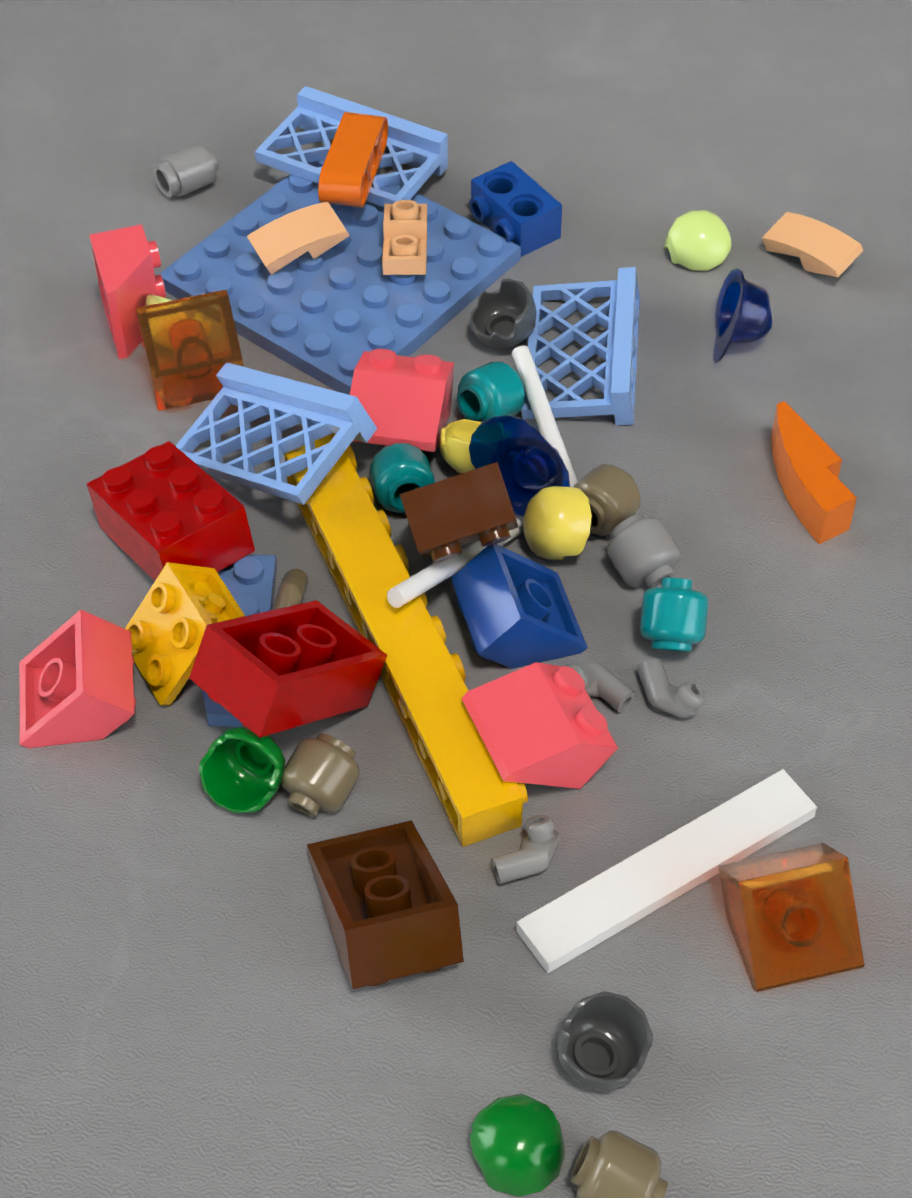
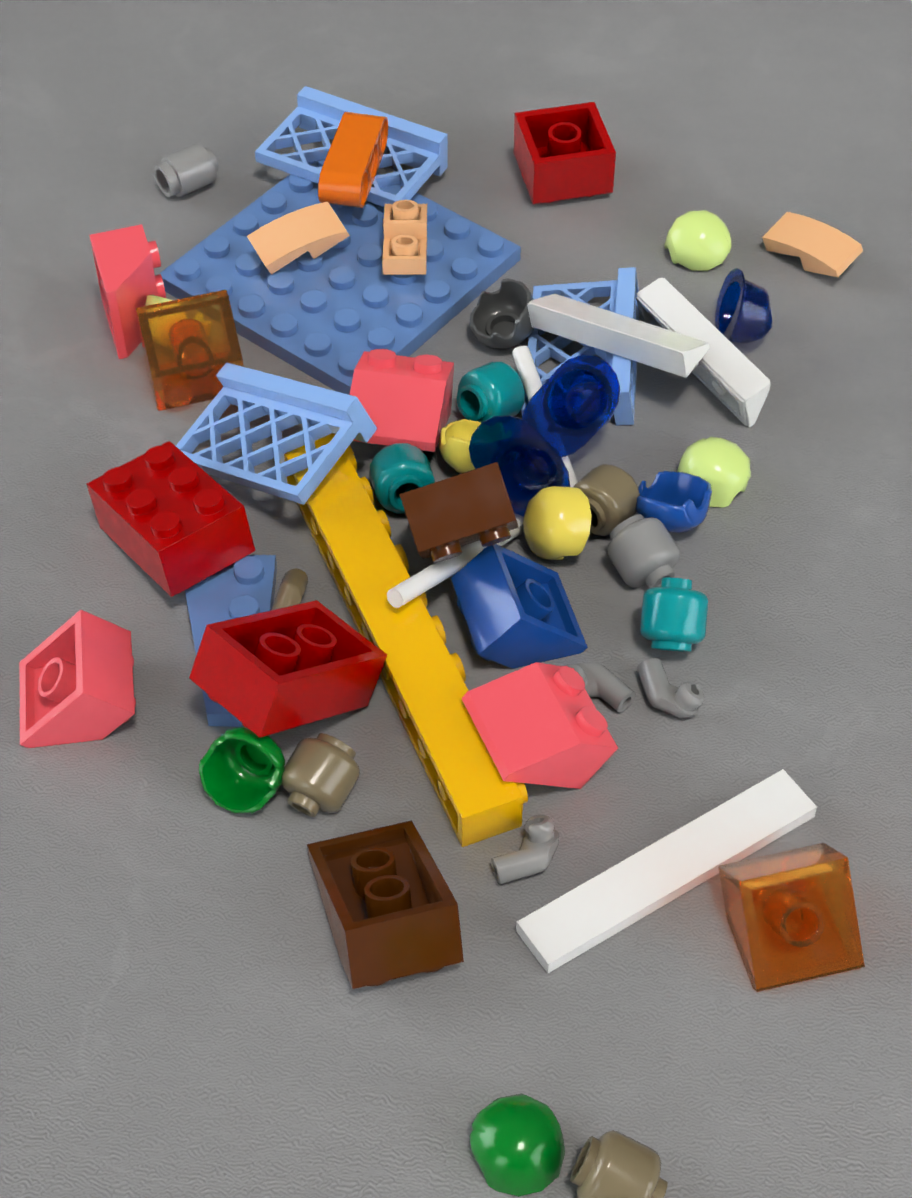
yellow bracket [125,562,245,706] -> none
blue brick [469,161,562,257] -> none
dark grey hair [557,991,653,1092] -> none
orange slope [771,401,857,544] -> none
none -> red brick [513,102,616,204]
none -> clear blue piece [521,355,620,458]
none -> white slope [527,294,710,378]
none -> white slope [636,277,771,428]
none -> blue hair [636,471,712,533]
none -> yellowish green hair [677,437,751,508]

